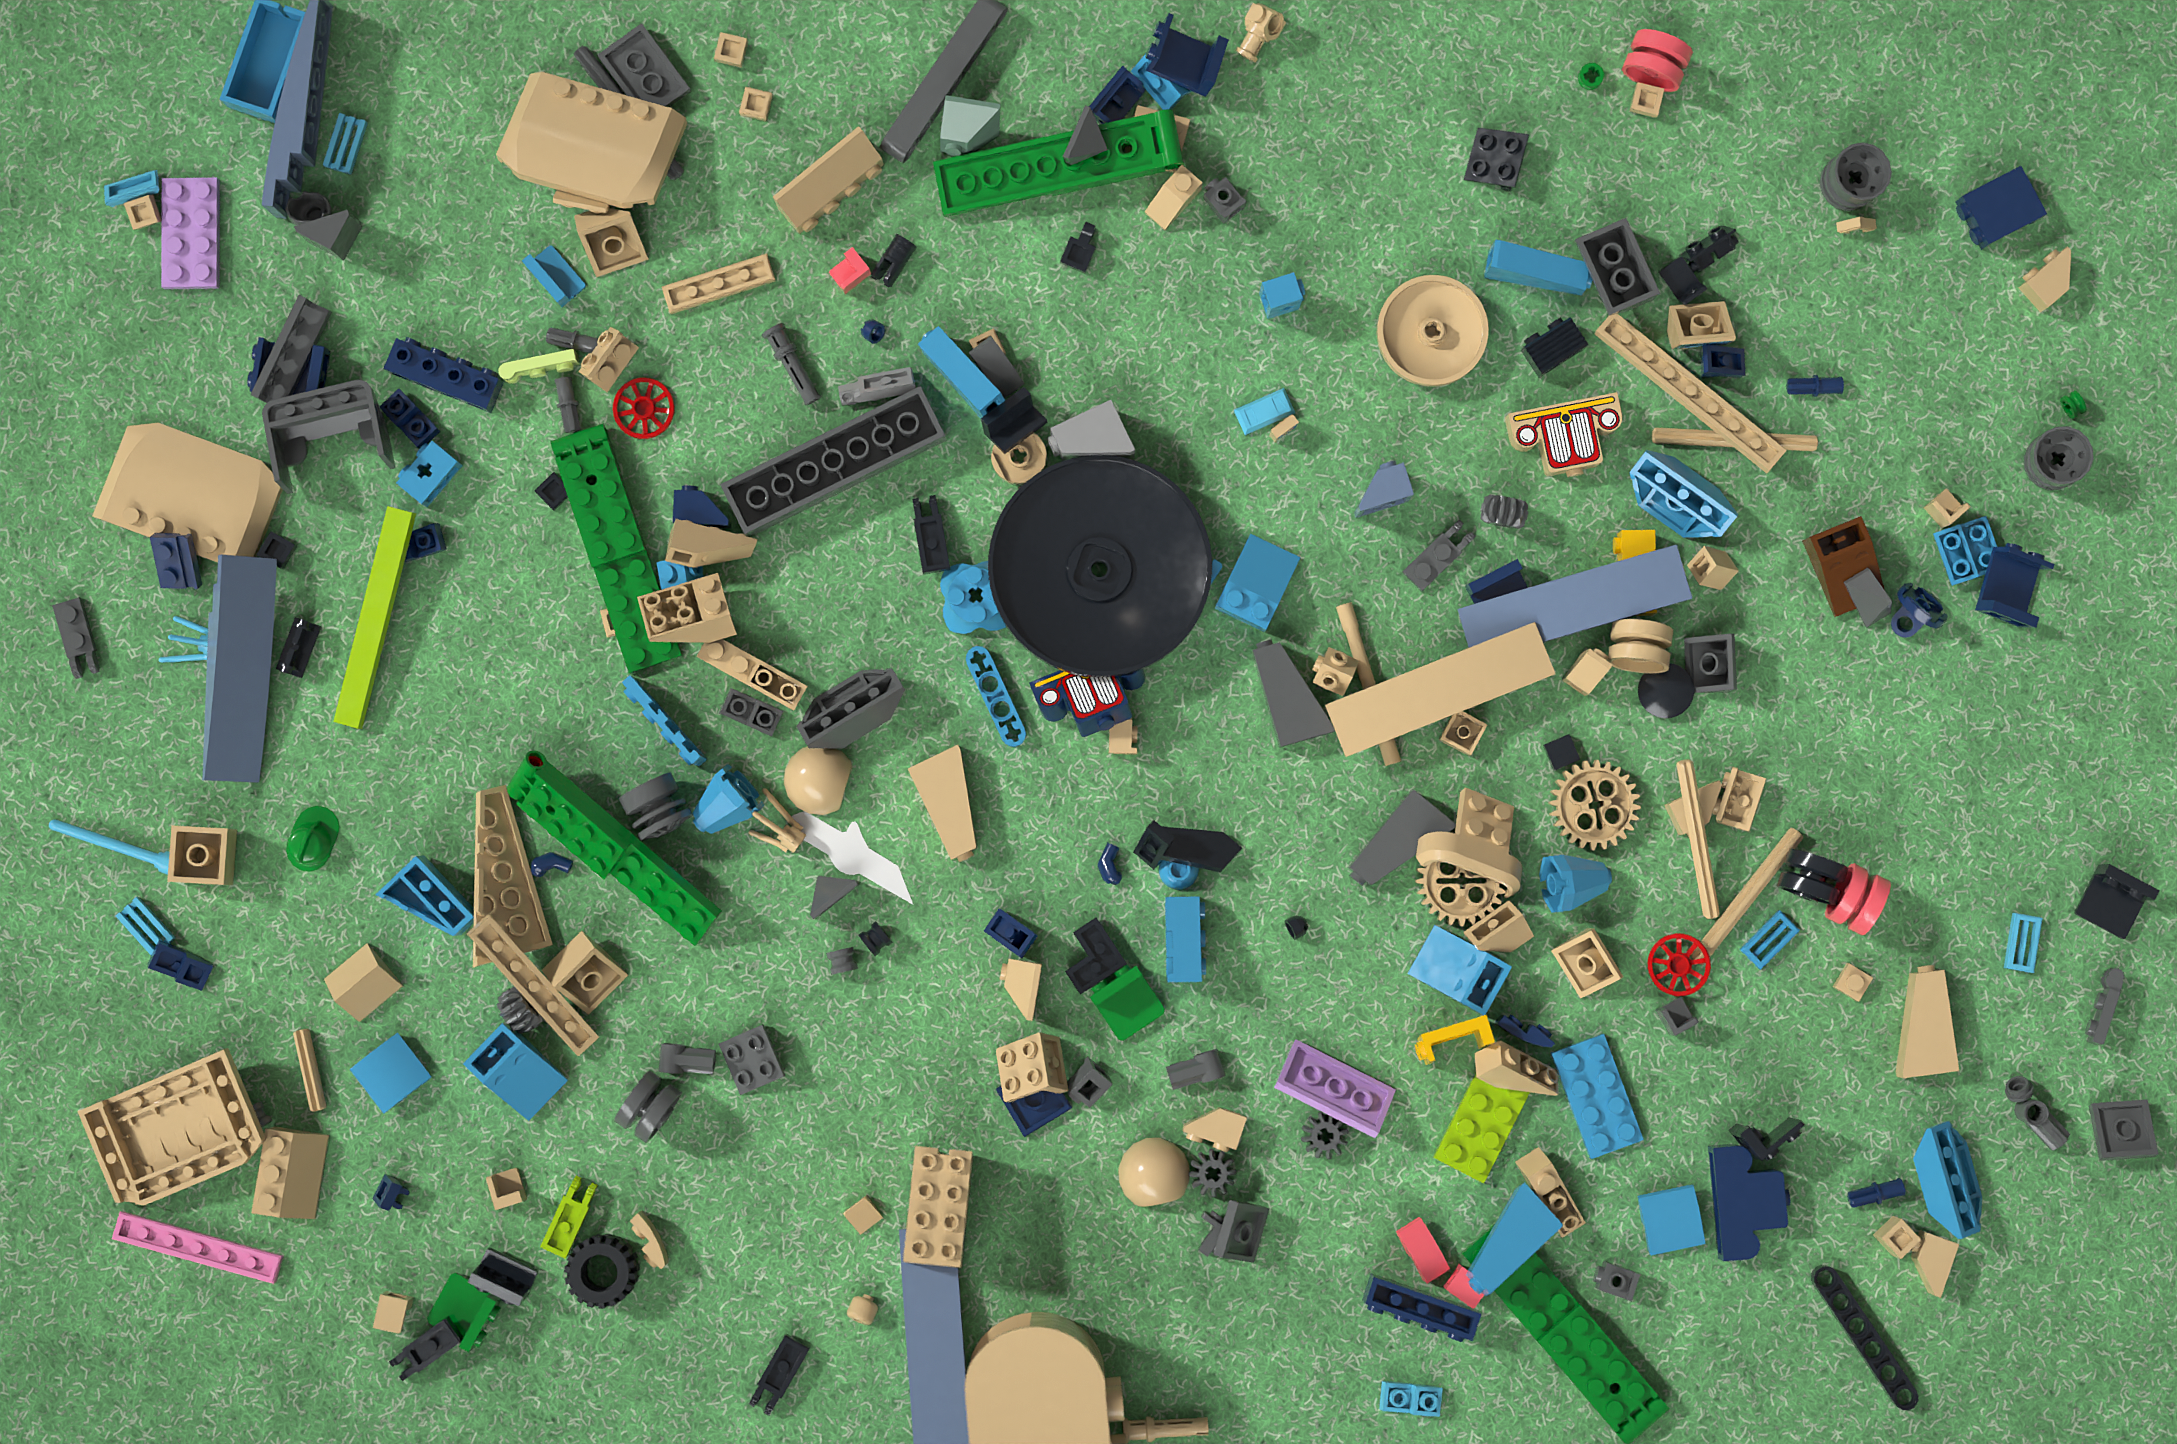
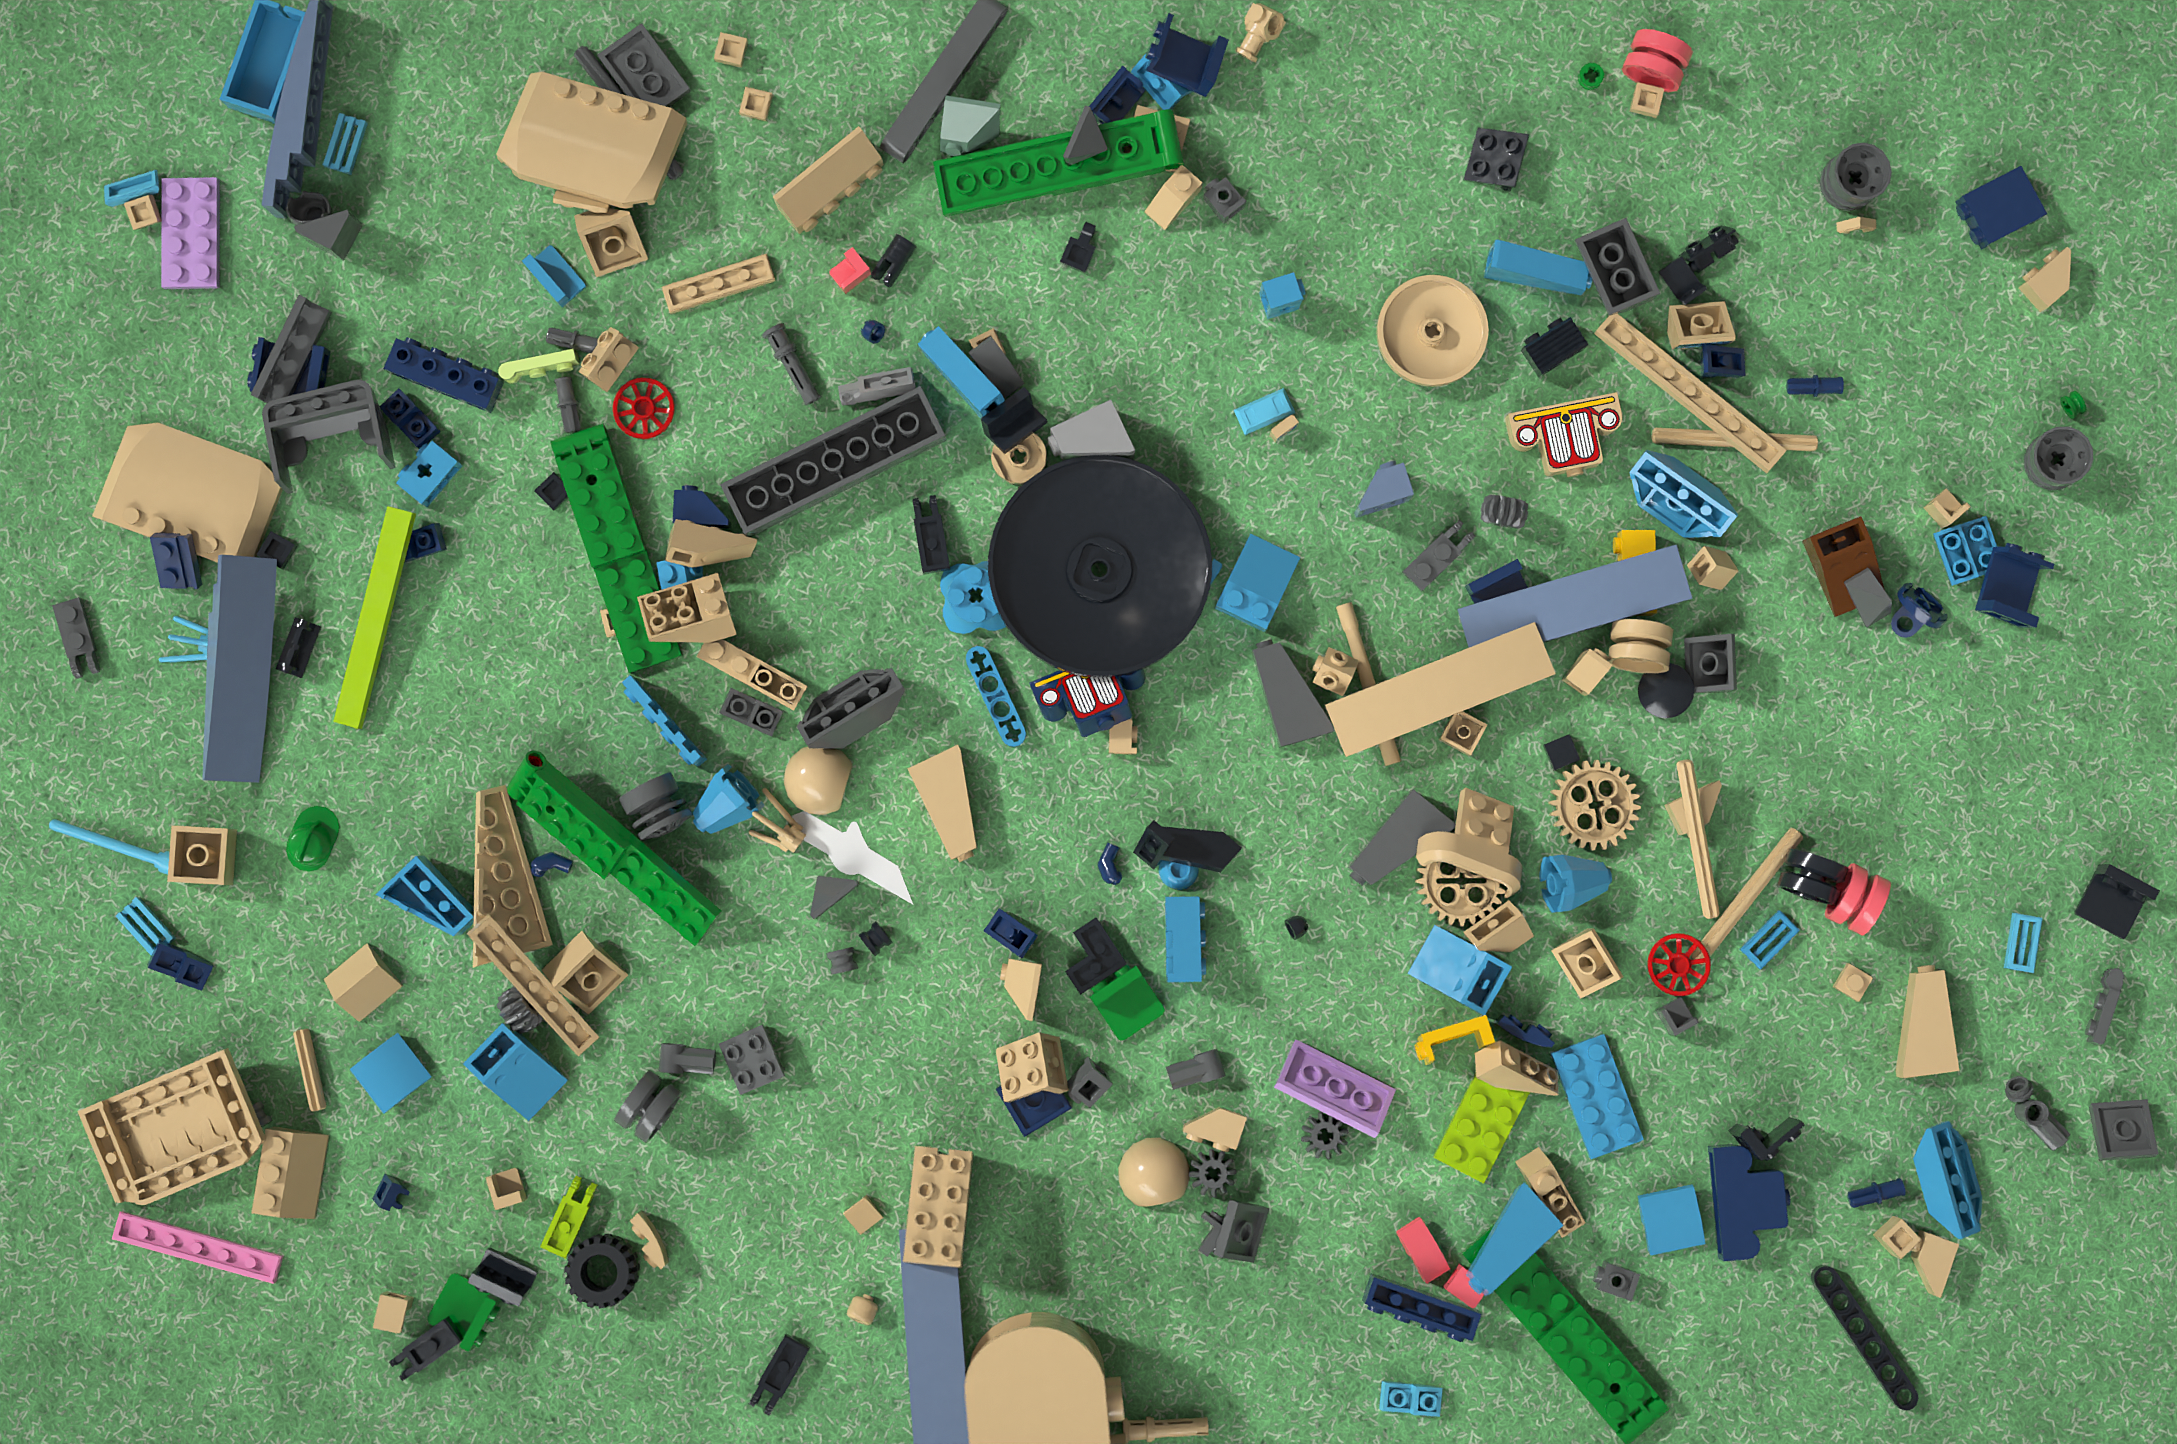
tan bracket [1712,767,1767,833] -> none

